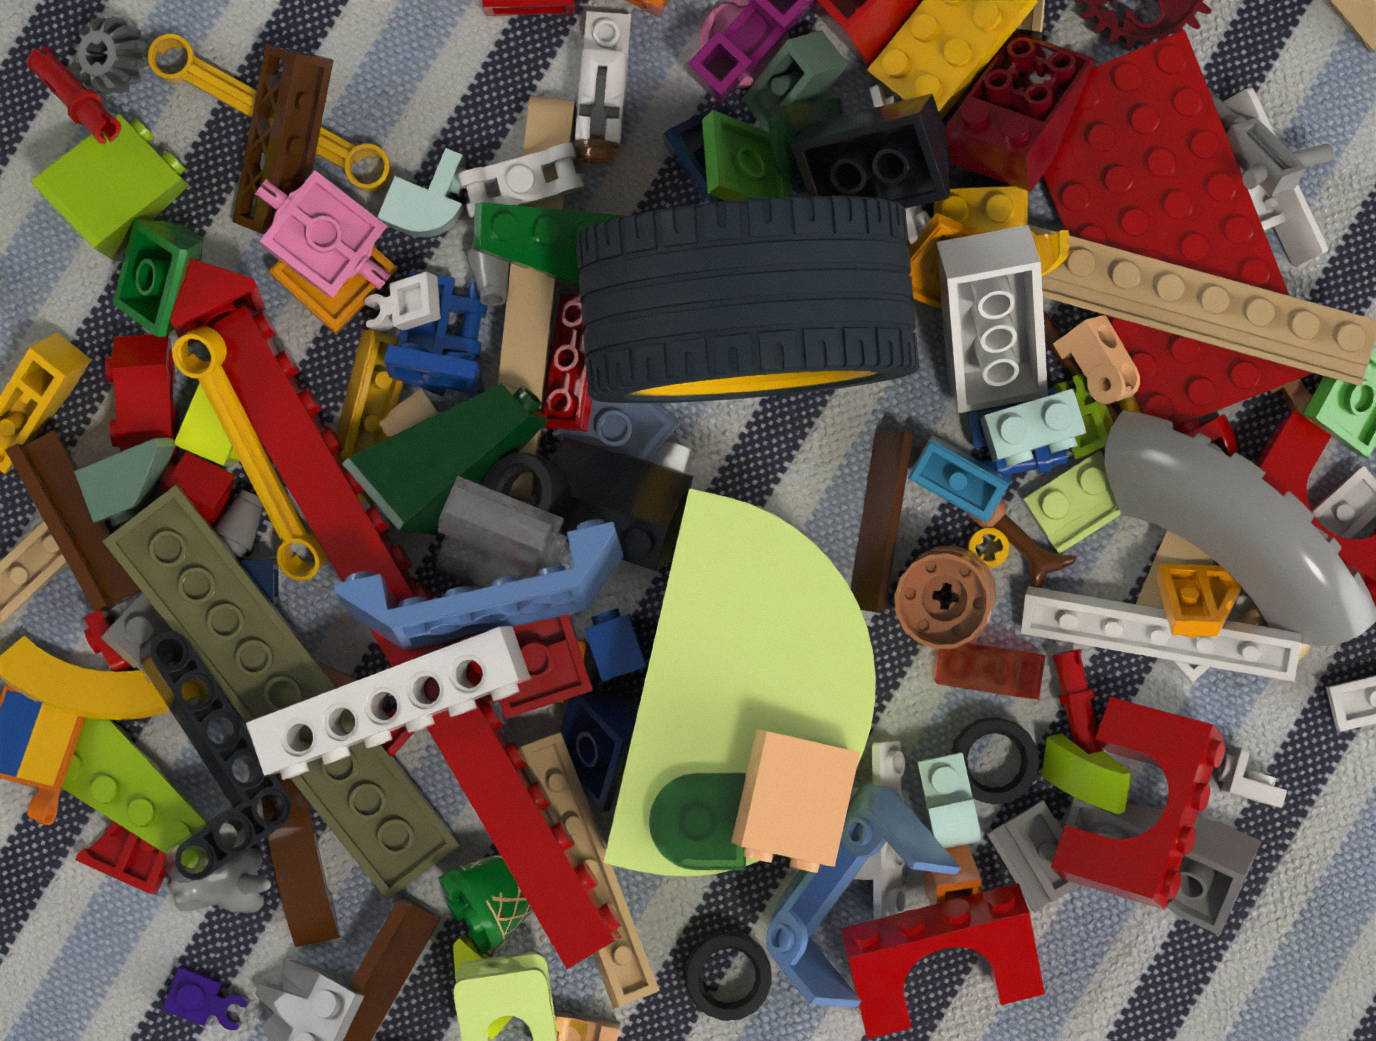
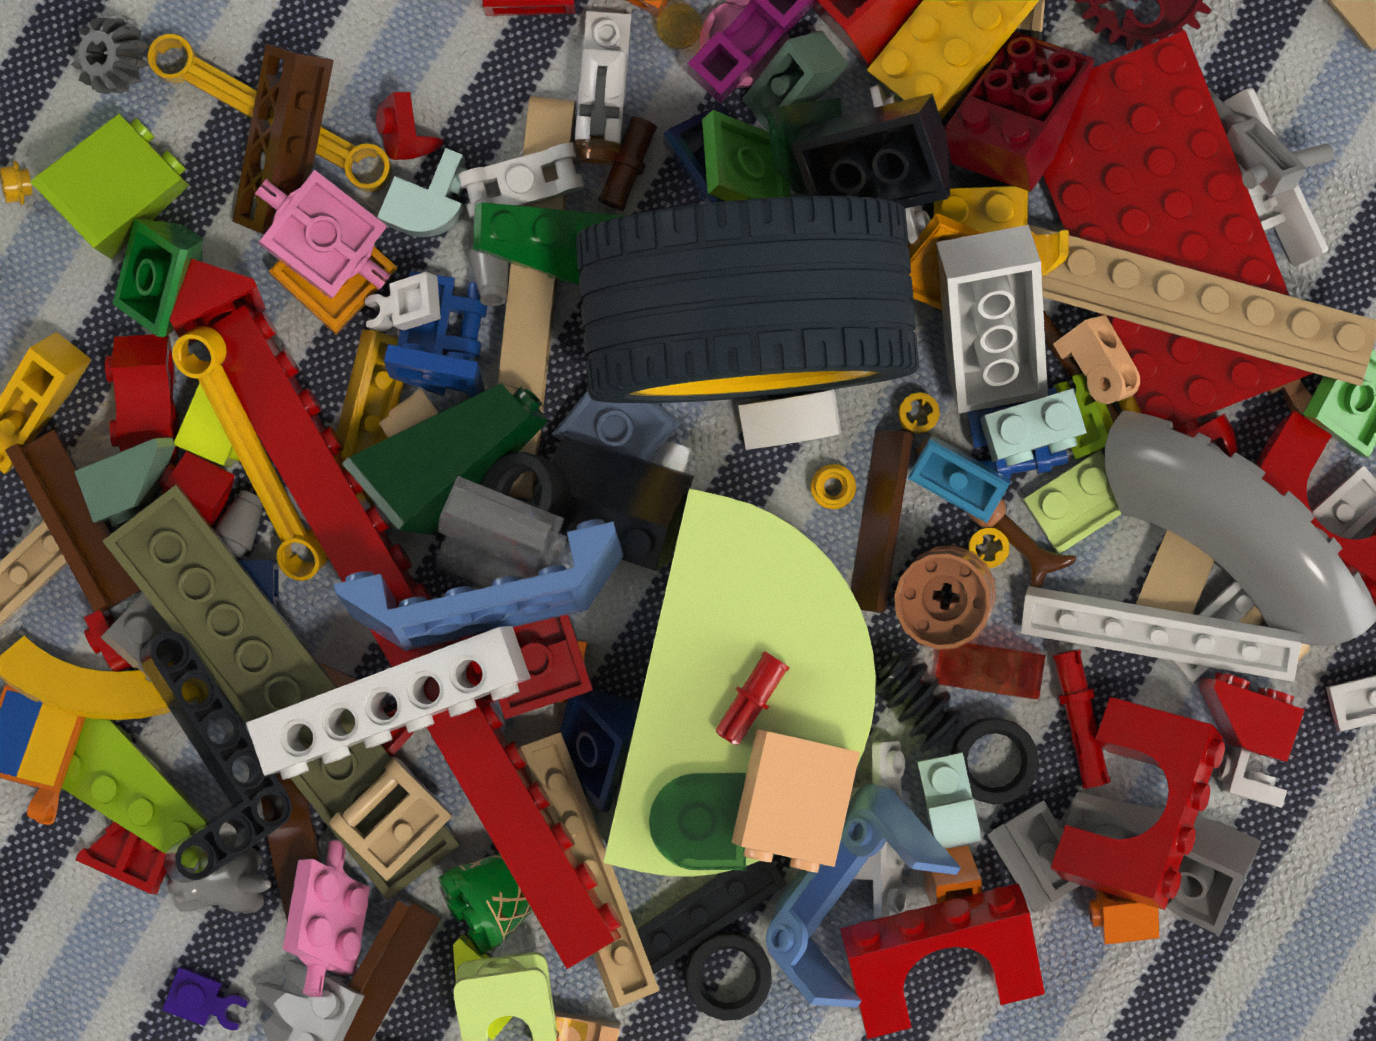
red pin [26,46,121,144] -> none
red tile [542,294,592,432] -> none
blue brick [585,608,648,682] -> none
lime slope [1042,733,1131,814] -> none
light orange wing [1156,563,1242,637] -> none
none -> yellow plate [0,161,33,206]
none -> bright pink plate [283,840,370,997]
none -> tan plate [329,756,453,881]
none -> red plate [376,92,444,160]
none -> reddish brown pin [598,116,658,211]
none -> black plate [637,861,787,974]
none -> clear yellow plate [657,3,702,49]
none -> red axle [716,651,790,745]
none -> white slope [738,389,842,450]
none -> yellow plate [810,464,856,510]
none -> black piece [875,648,962,752]
none -> yellow bush [898,392,940,434]
none -> orange brick [1088,889,1160,945]
none -> red slope [1198,672,1305,762]

